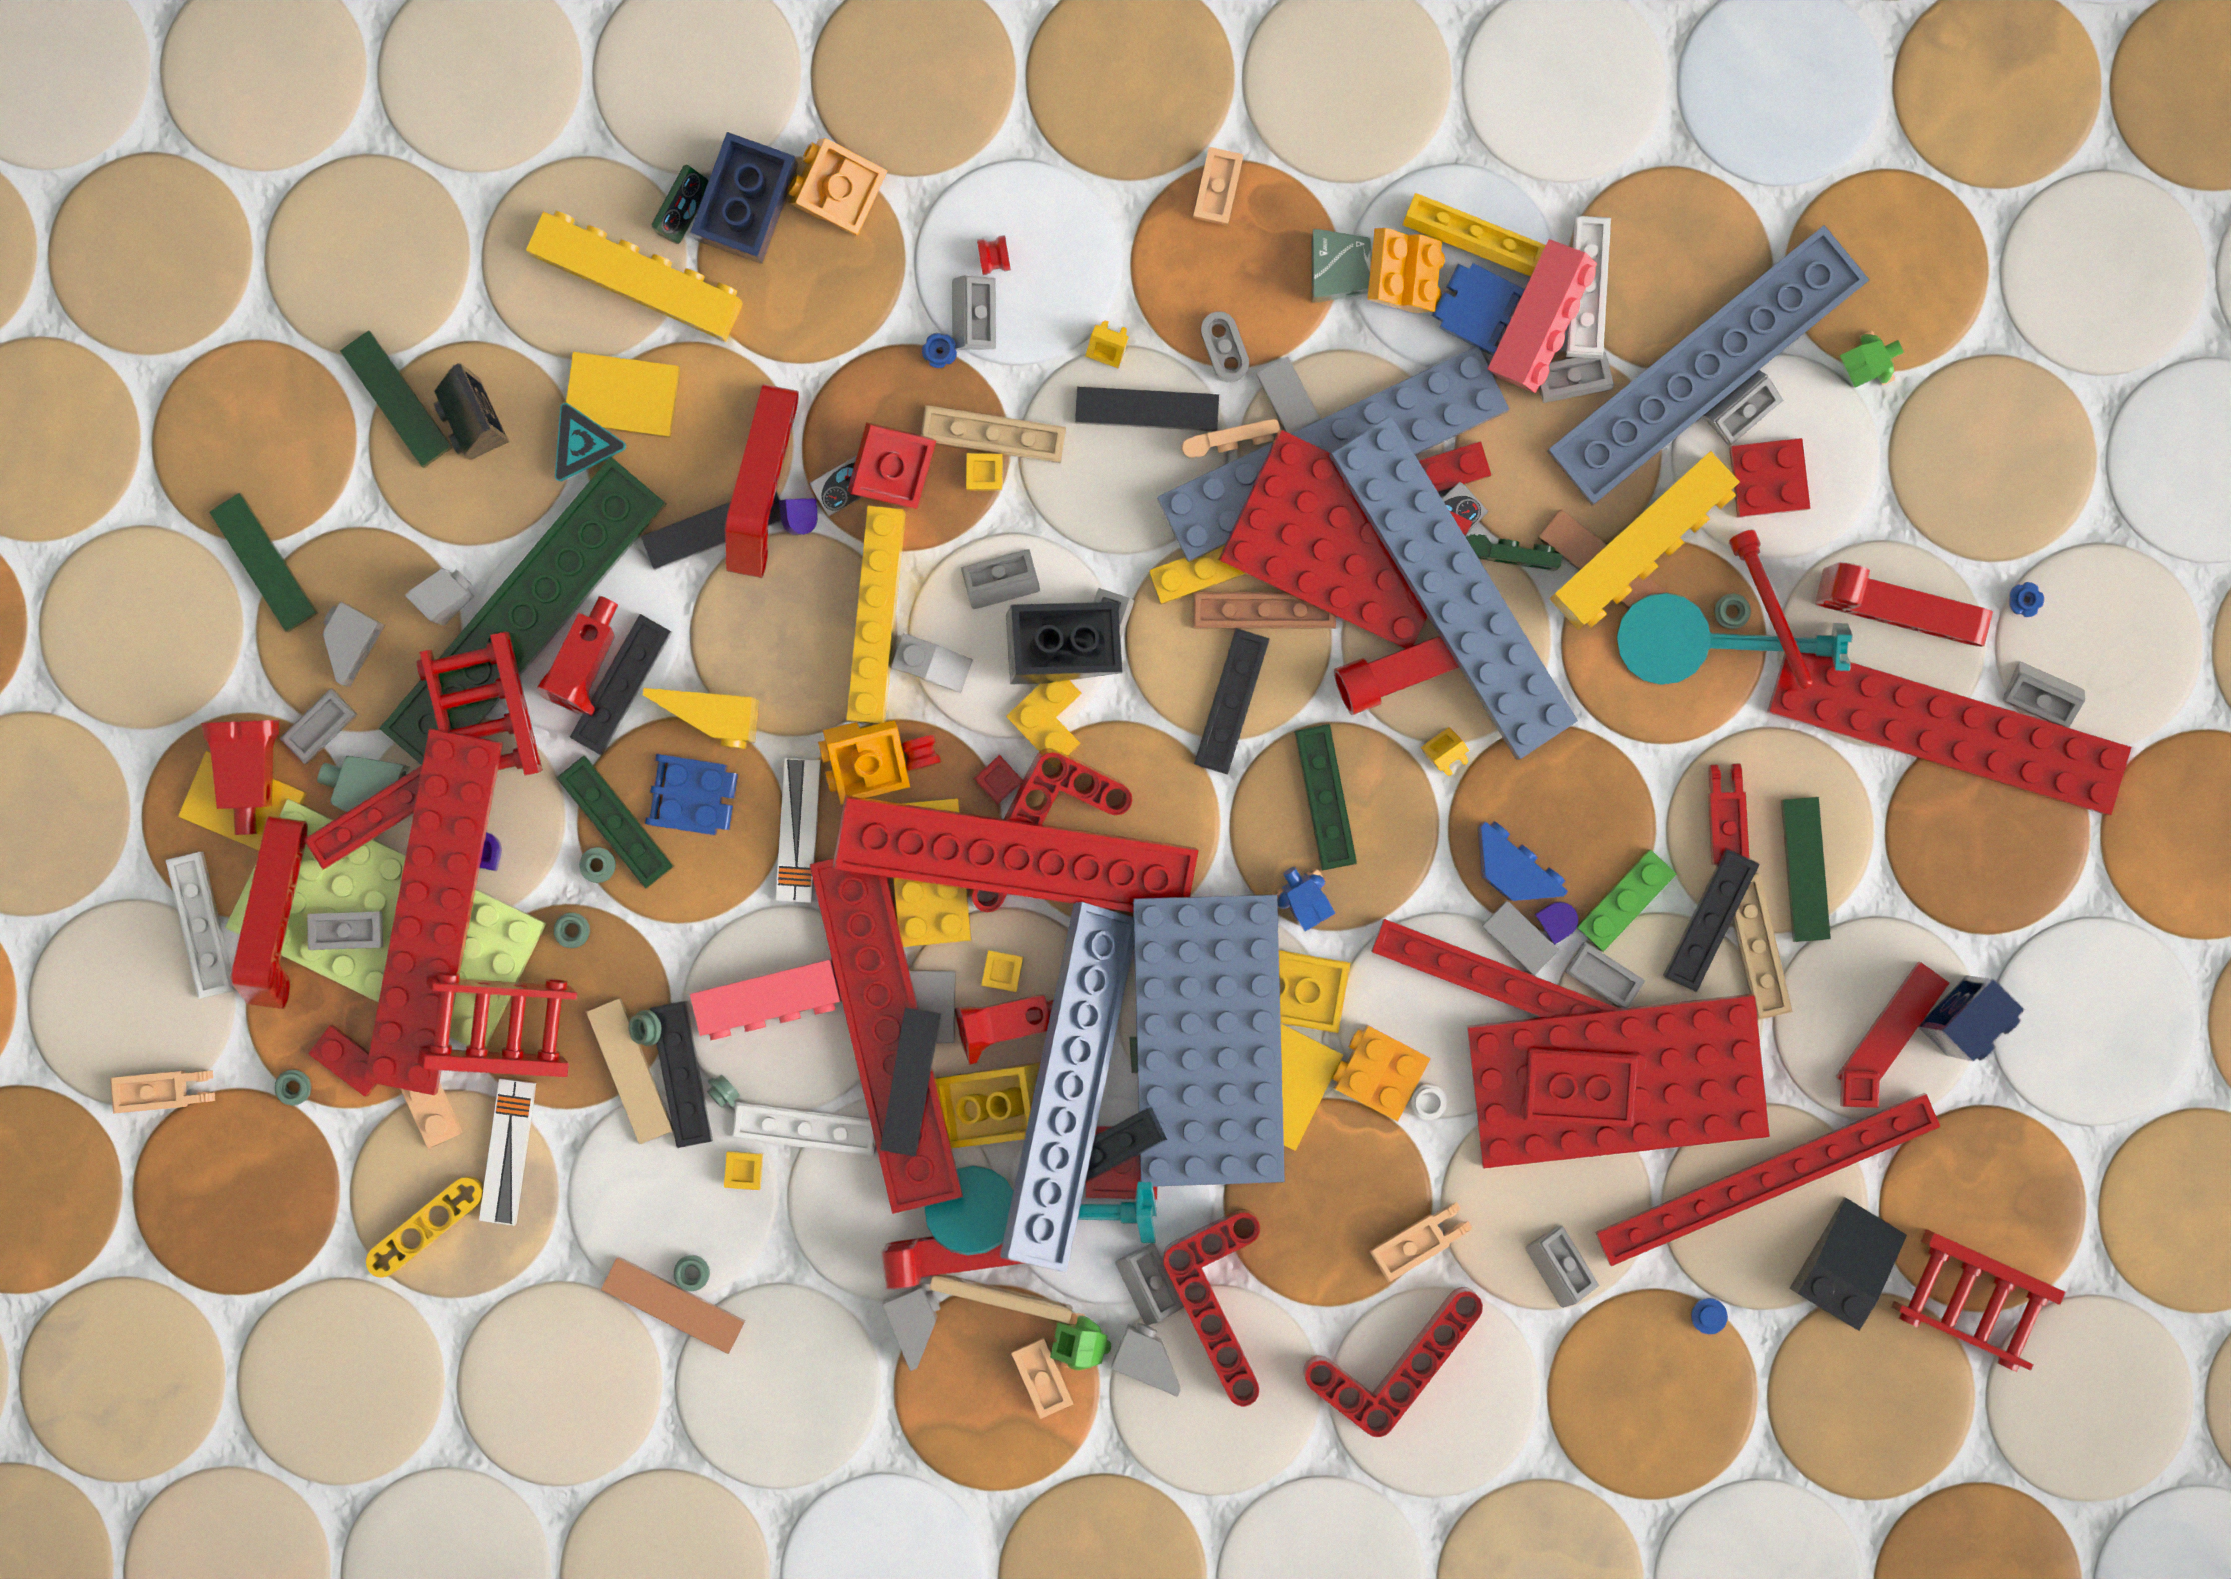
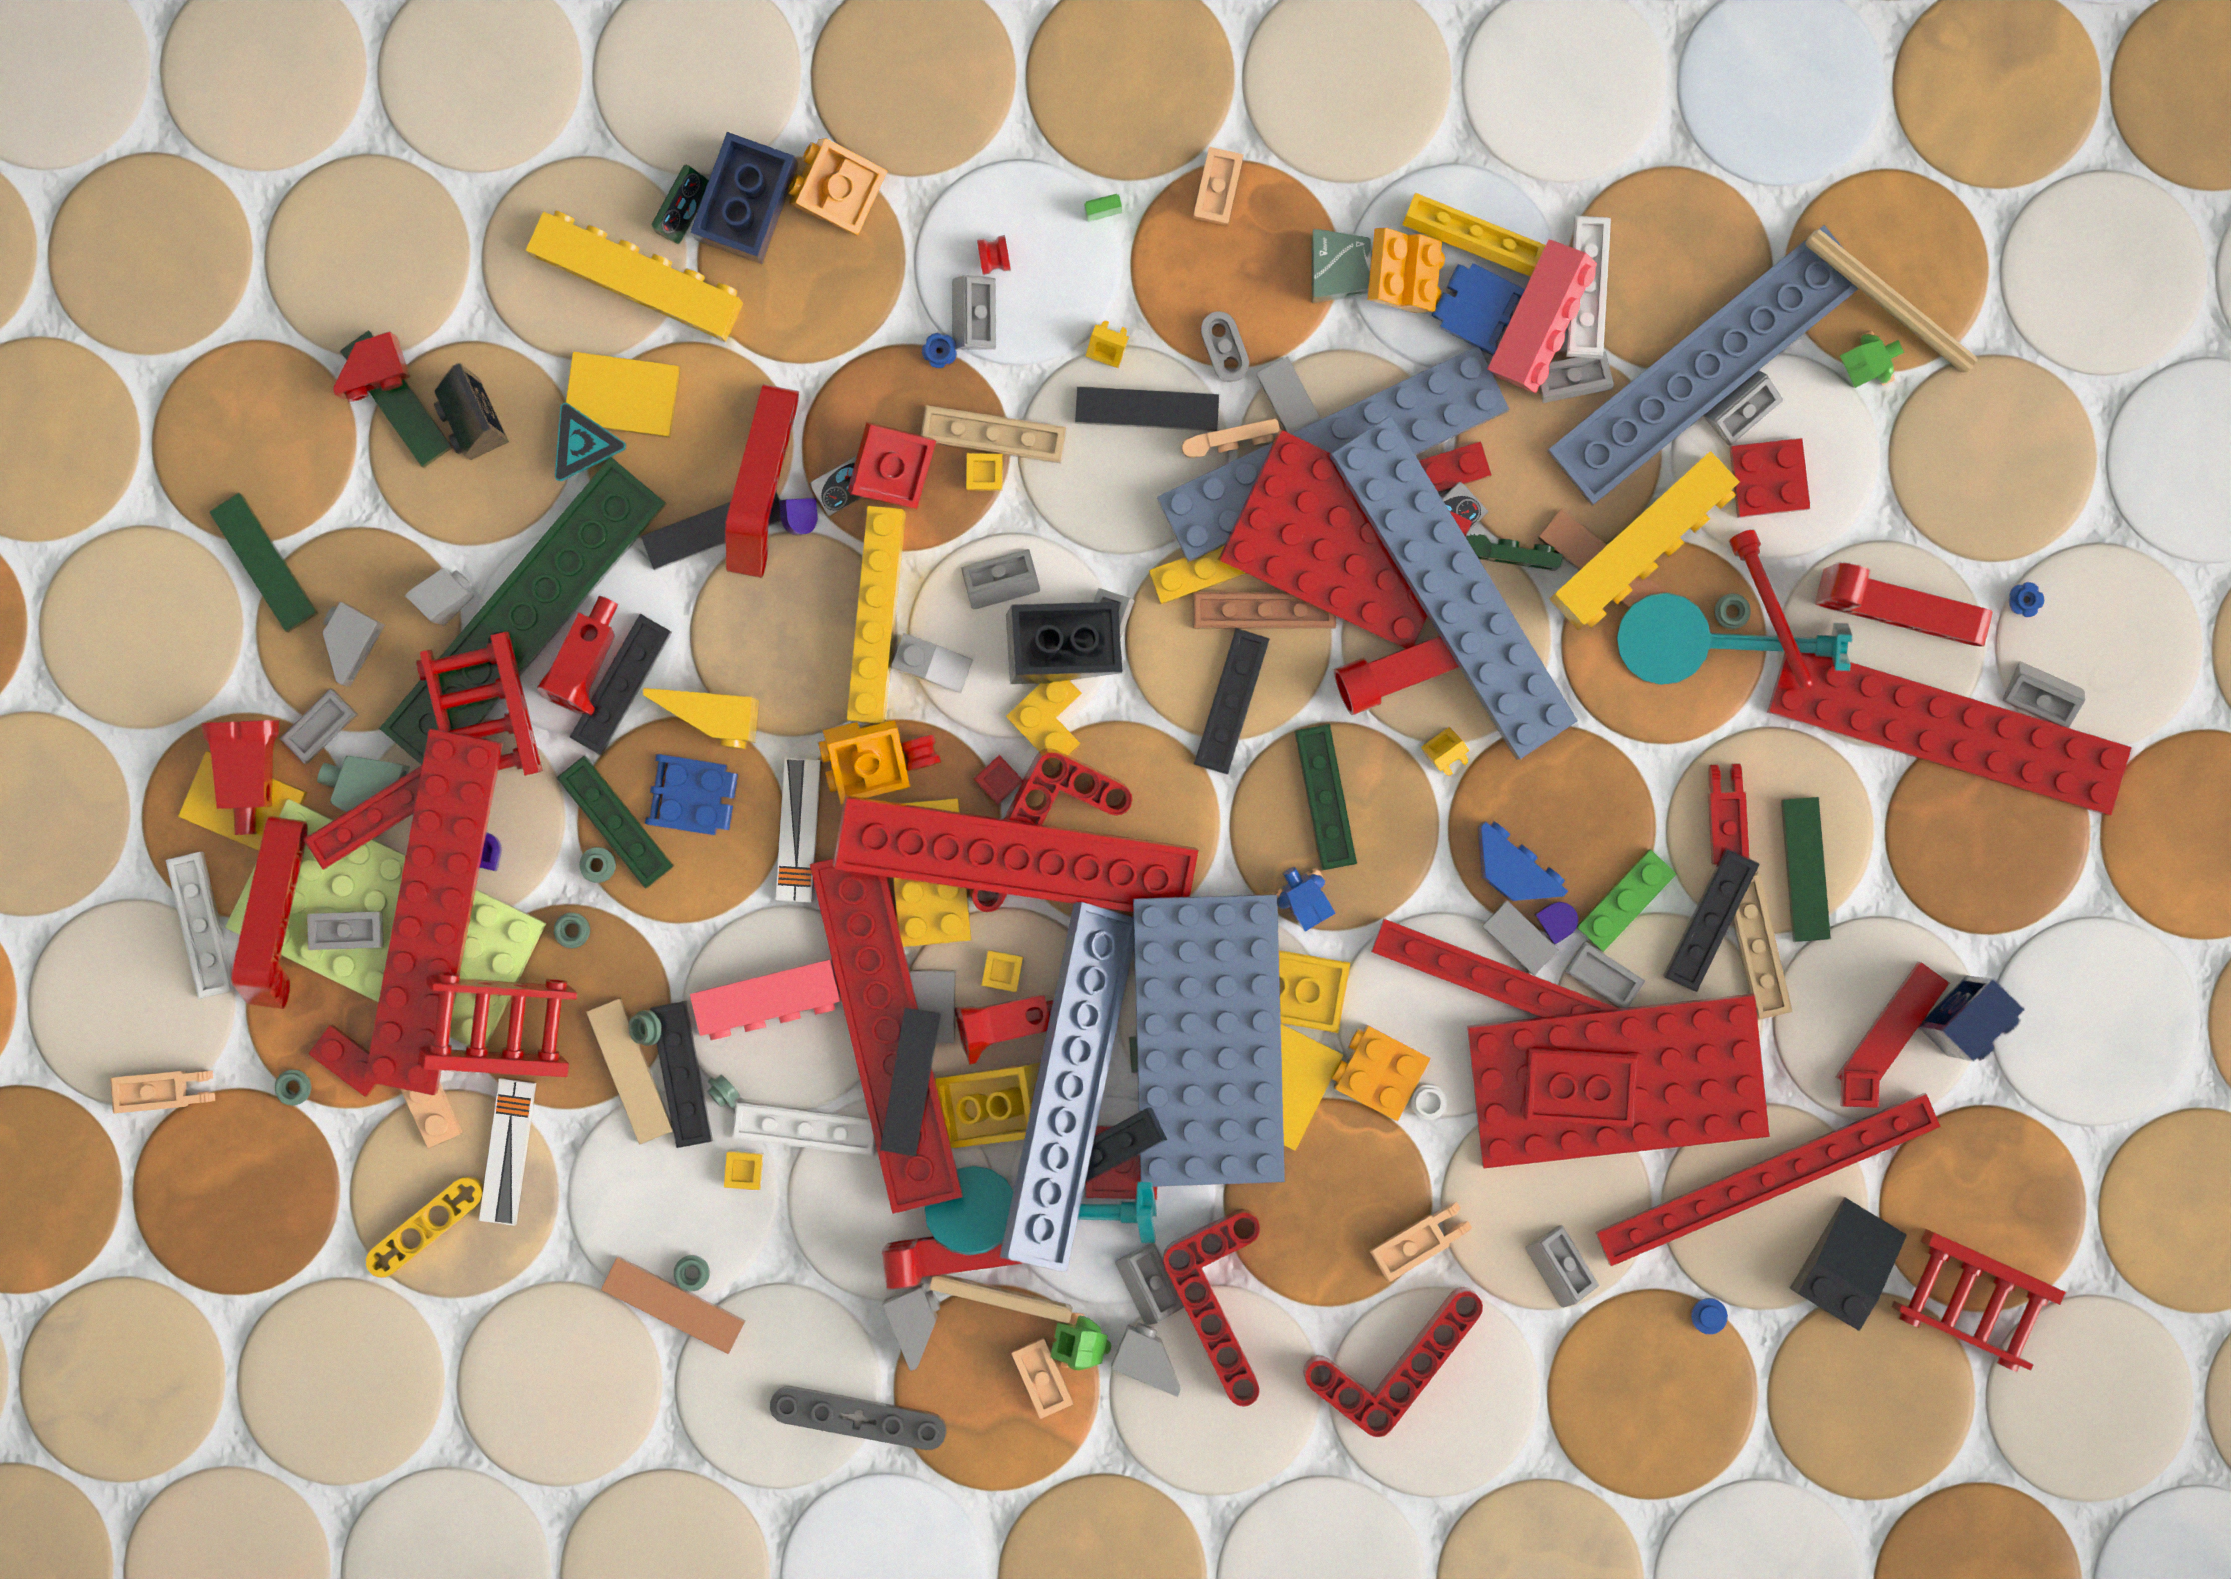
none -> red slope [333,331,410,402]
none -> dark grey piece [770,1386,947,1450]
none -> bright green tile [1084,193,1122,222]
none -> tan axle [1805,230,1977,373]

